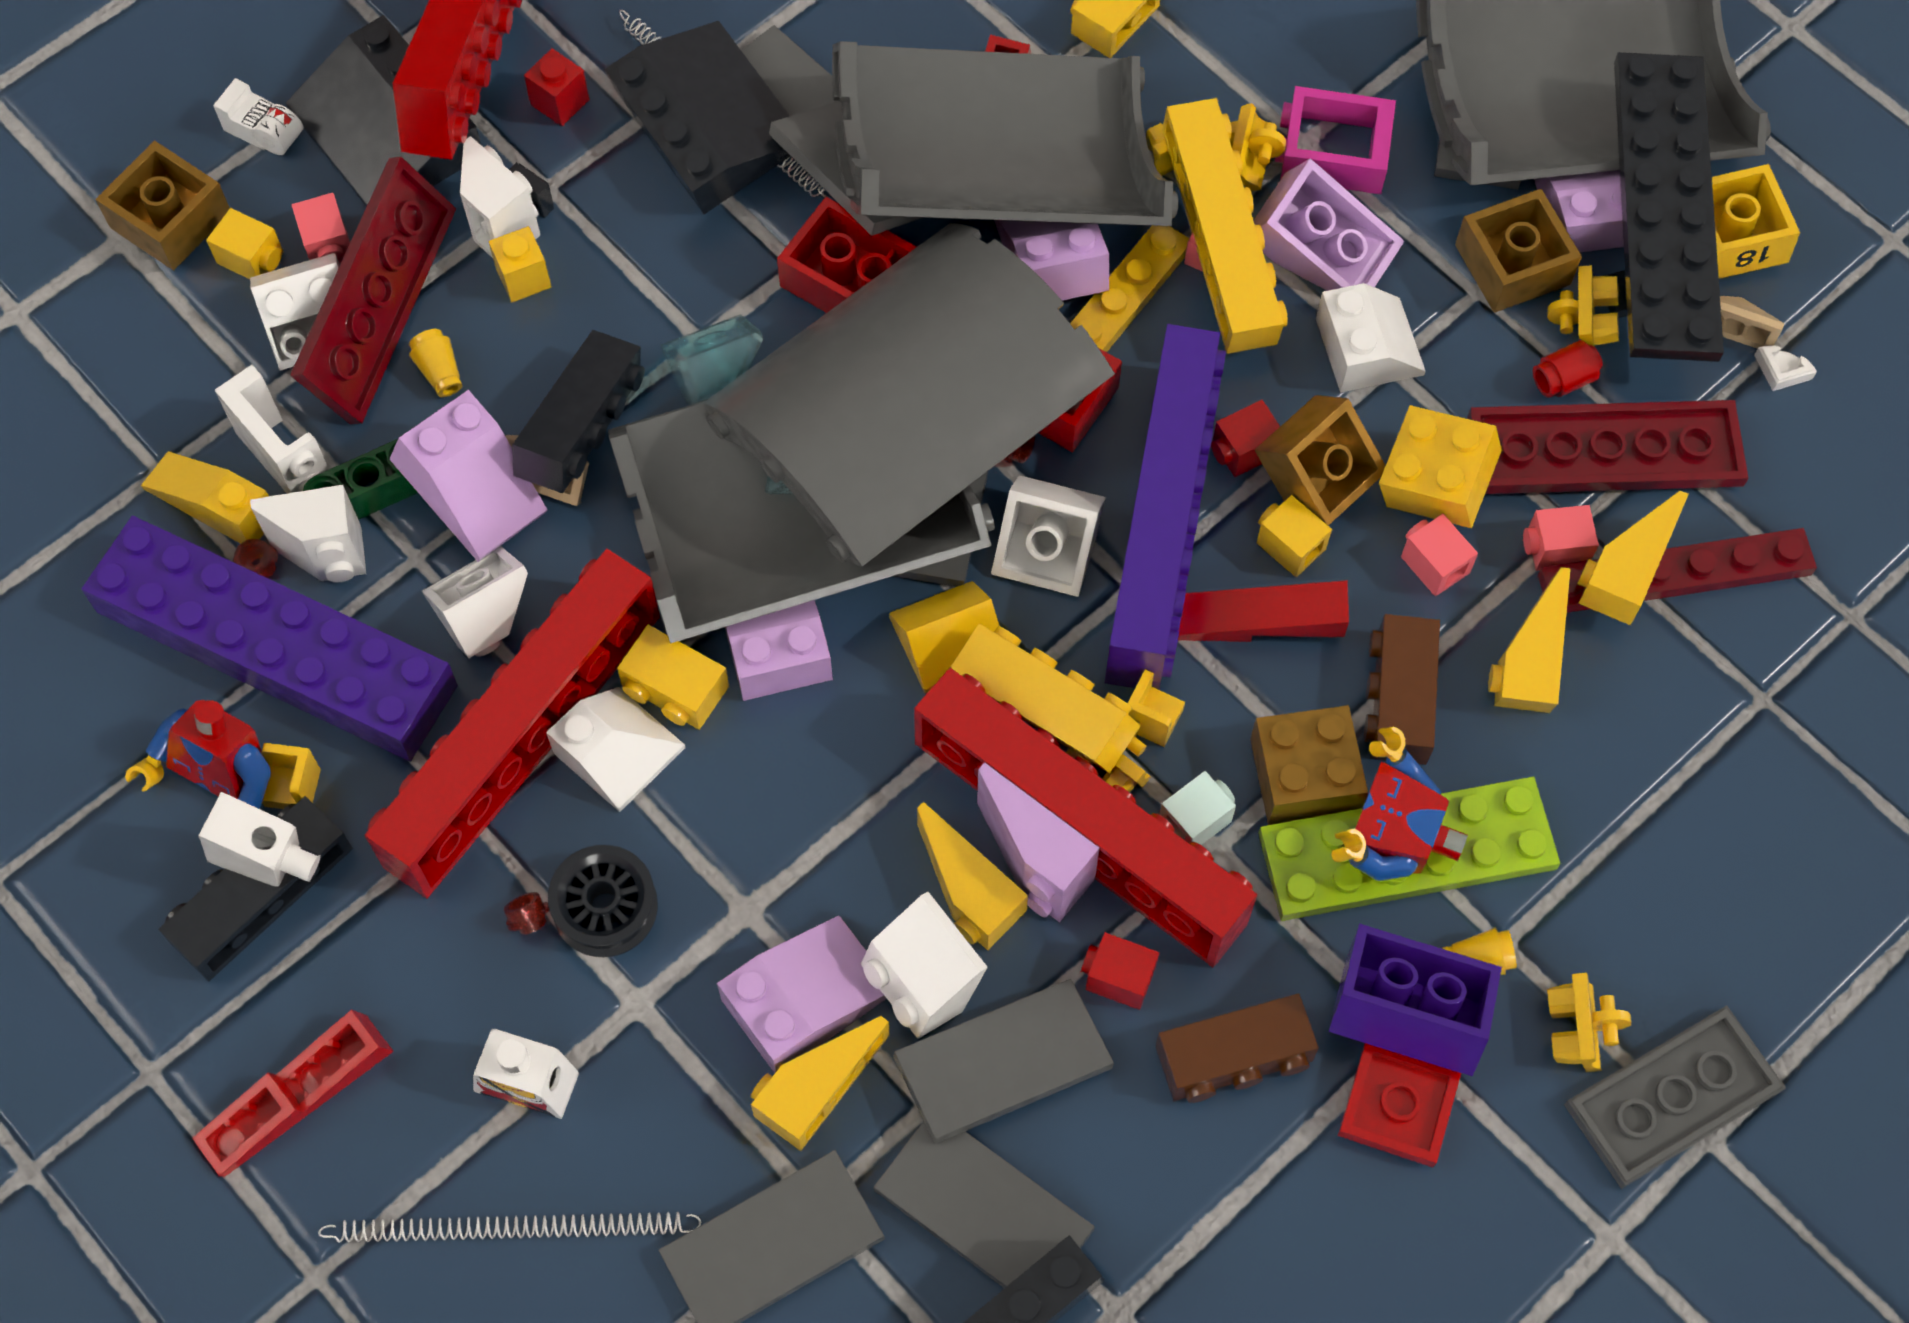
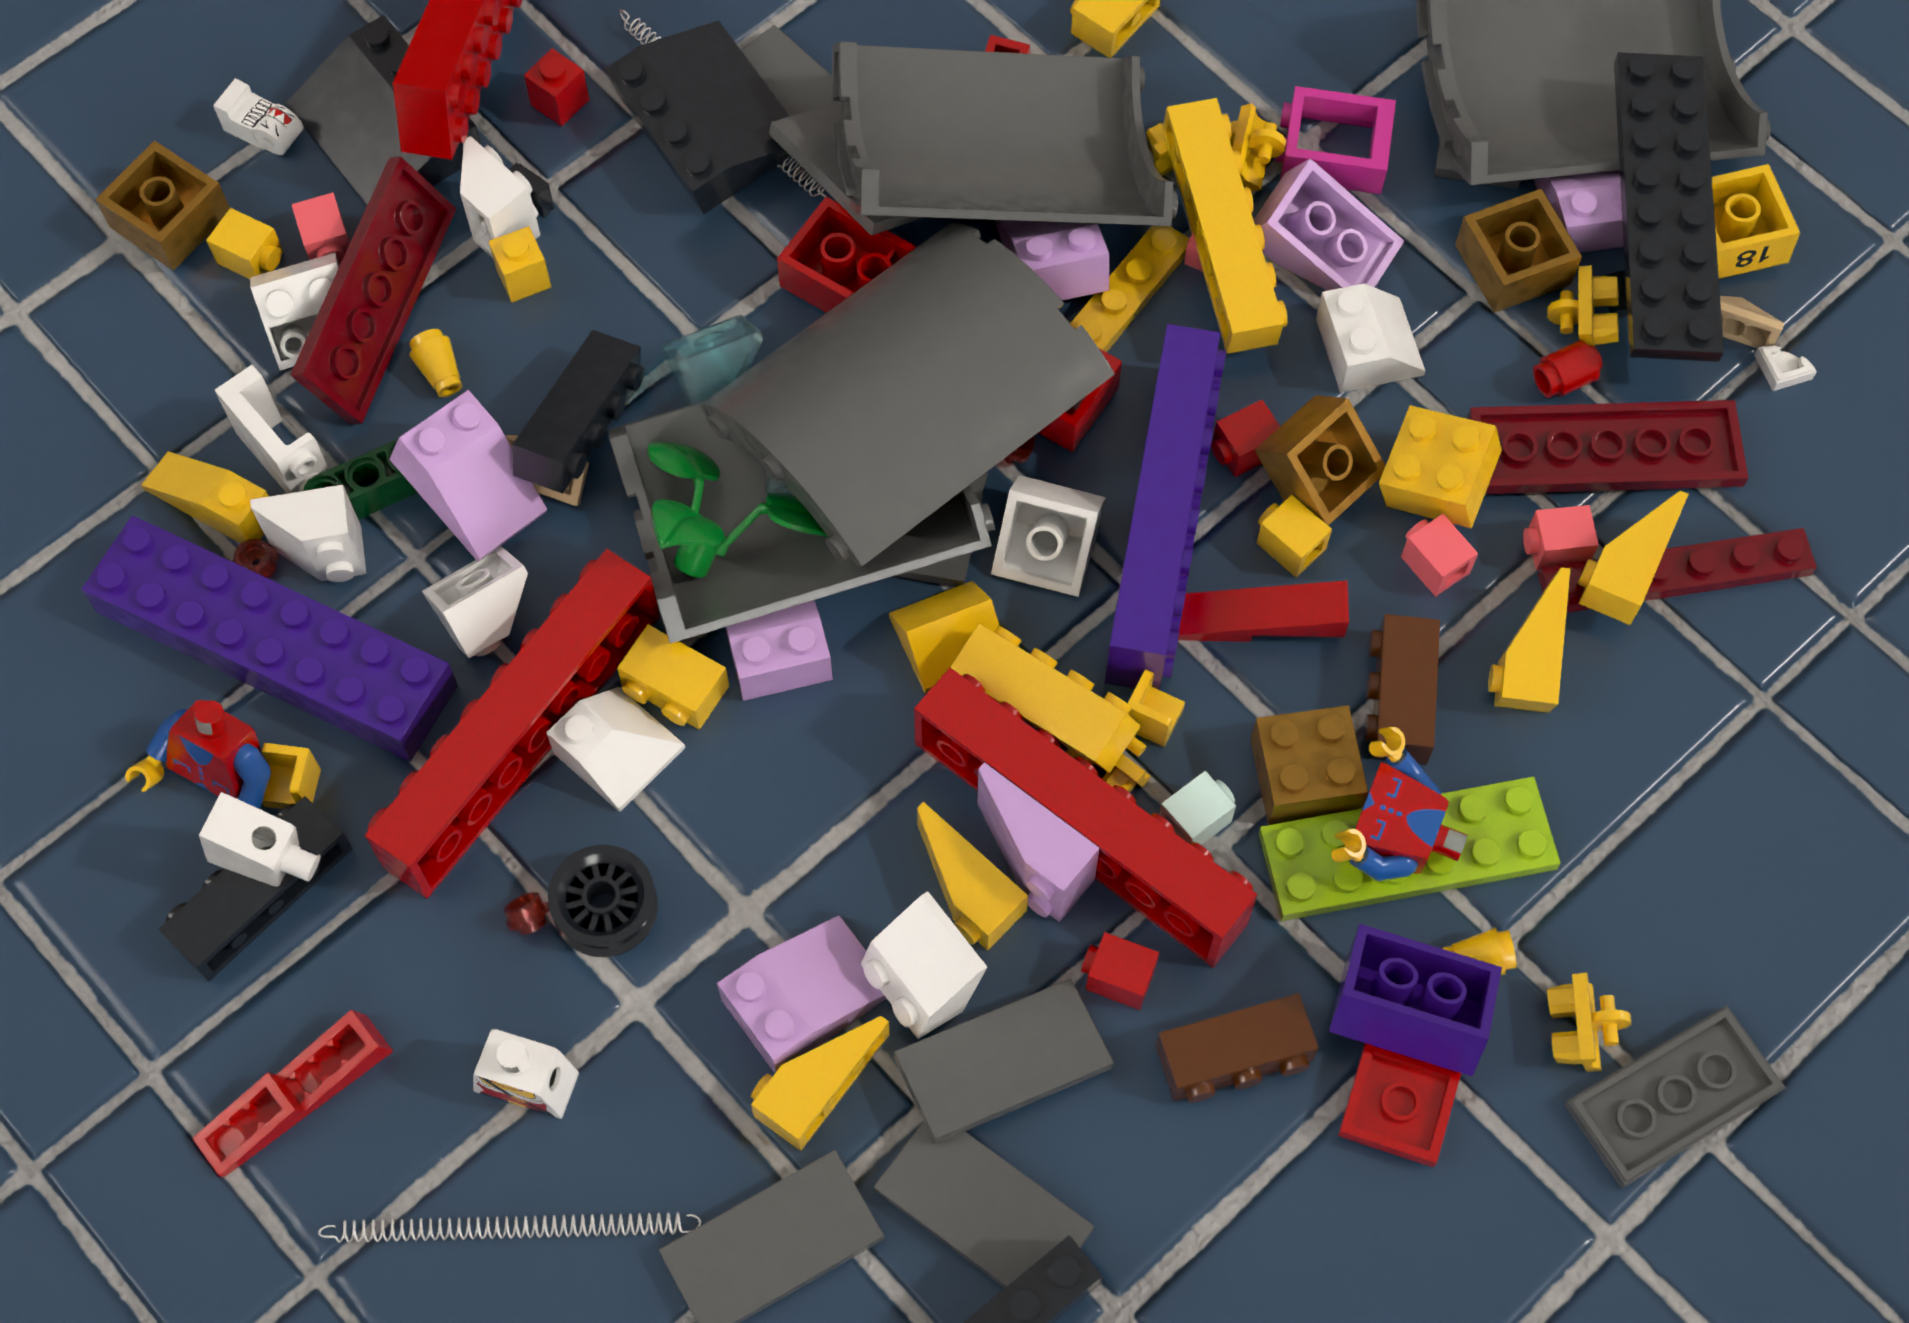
none -> green plant [647,442,828,578]

